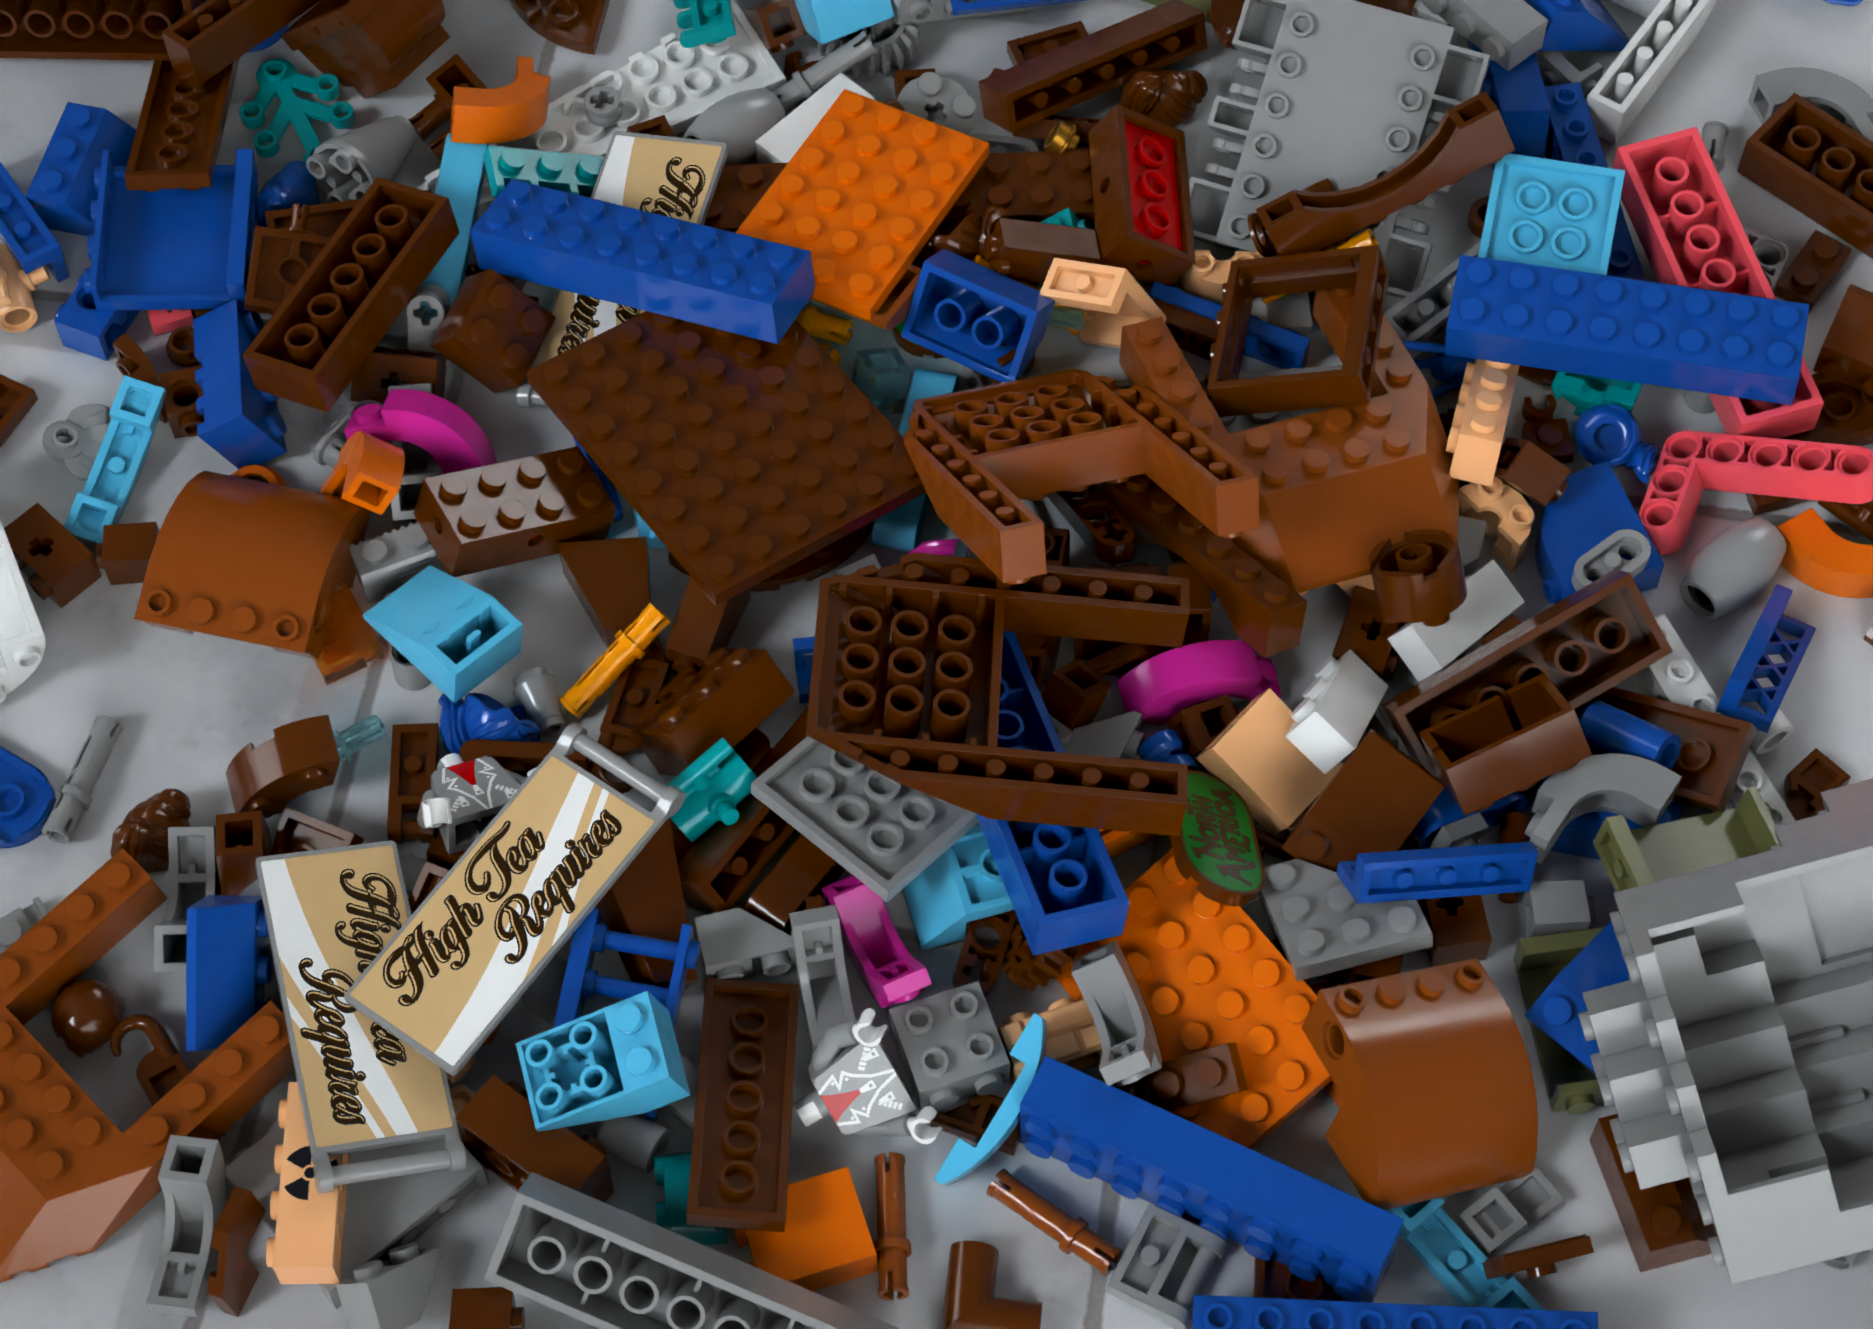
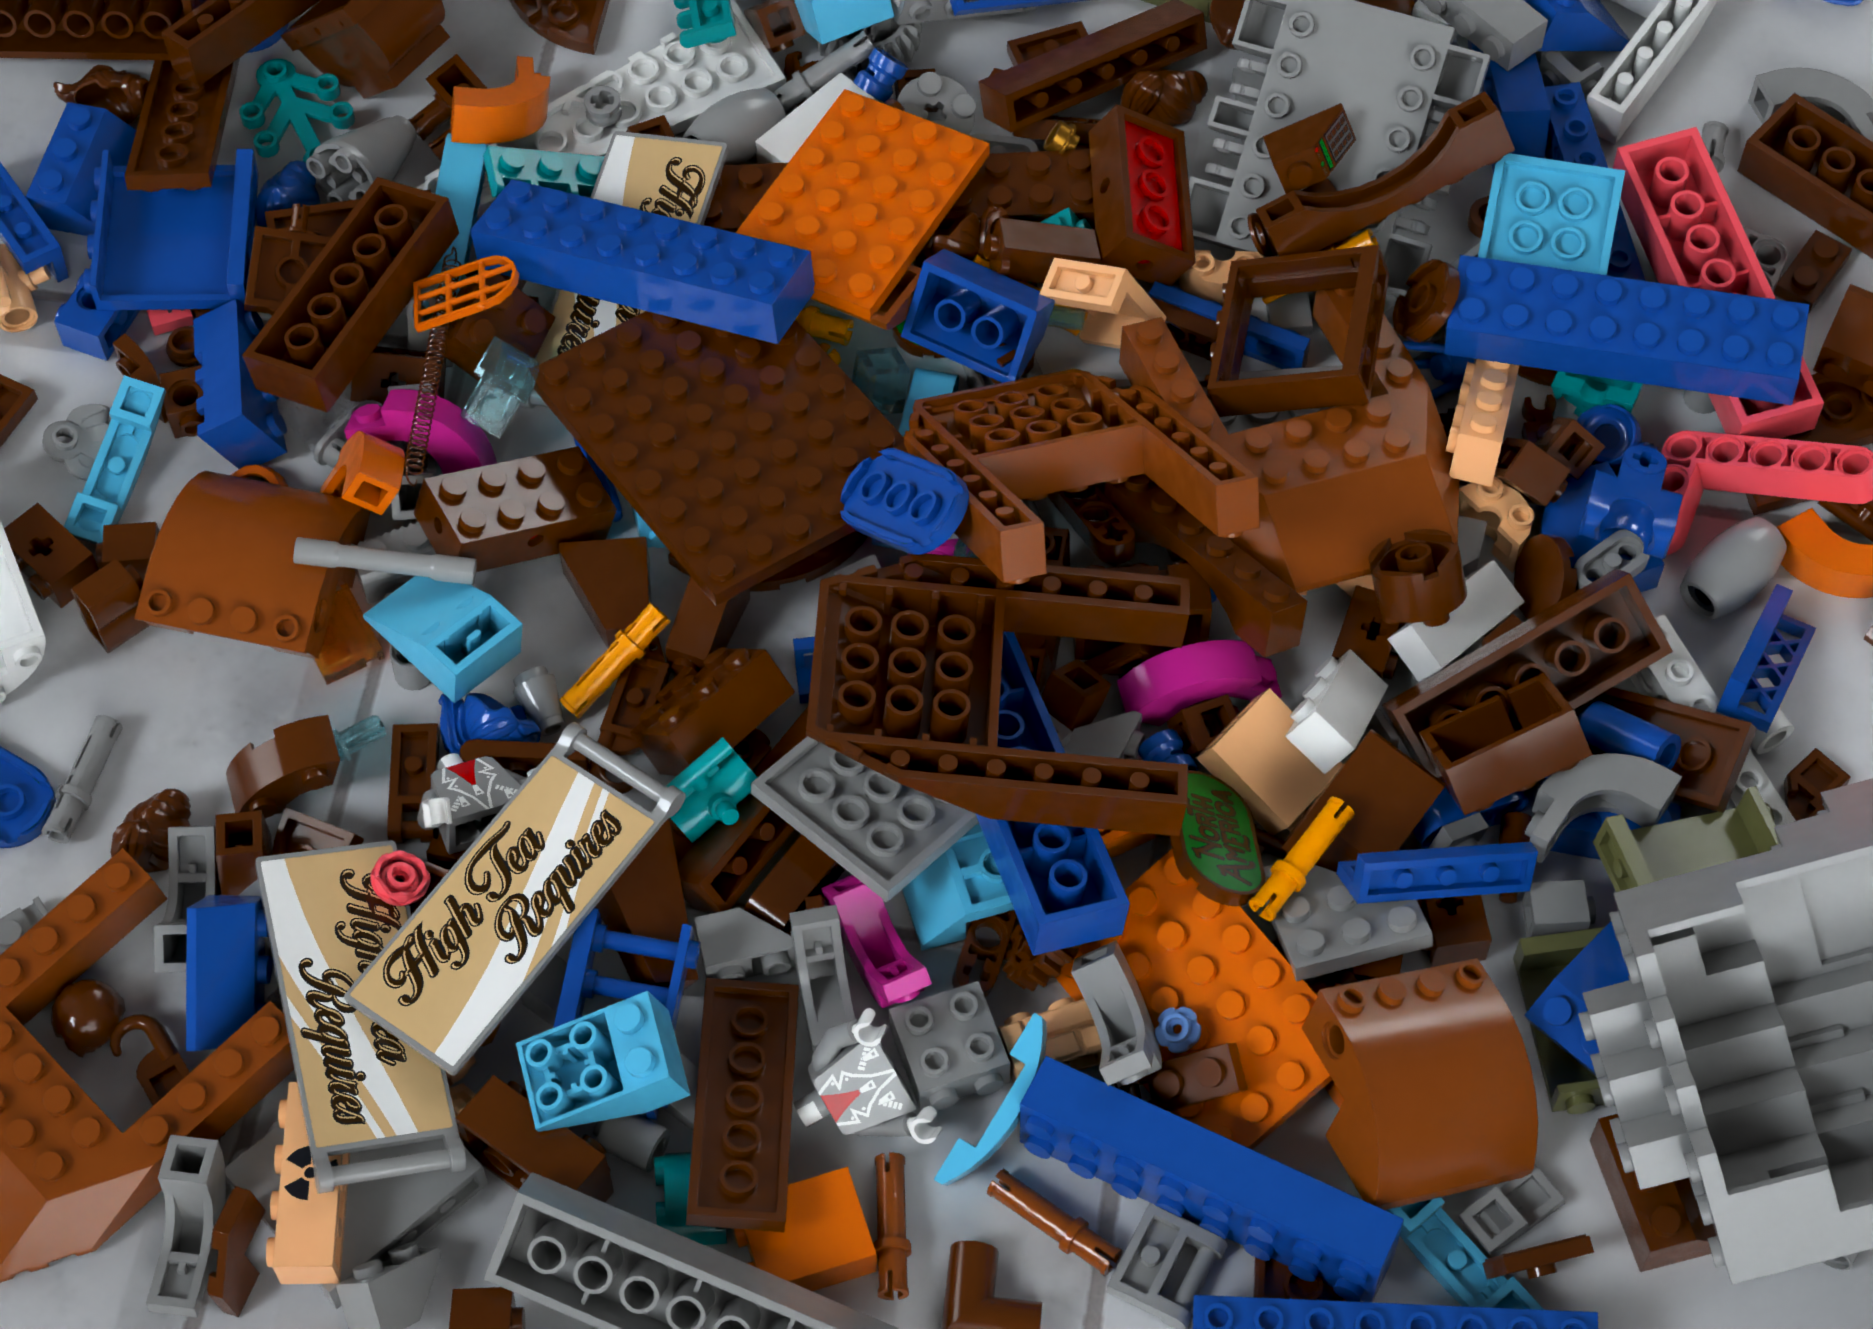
reddish brown tile [931,1094,1020,1156] -> none
none -> reddish brown hair [53,65,149,124]
none -> reddish brown brick [71,559,150,653]
none -> light grey piece [293,537,477,585]
none -> coral plate [370,850,431,907]
none -> reddish brown piece [404,246,461,486]
none -> orange window [413,255,520,333]
none -> clear light blue brick [460,336,539,439]
none -> blue tile [840,448,969,555]
none -> blue wheel [853,47,909,102]
none -> medium blue plate [1155,1006,1201,1053]
none -> light orange pin [1249,796,1355,921]
none -> reddish brown slope [1263,103,1356,194]
none -> reddish brown tile [1393,259,1461,343]
none -> reddish brown tile [1514,534,1578,619]
none -> reddish brown brick [1535,417,1605,480]
none -> blue piece [1578,445,1683,559]

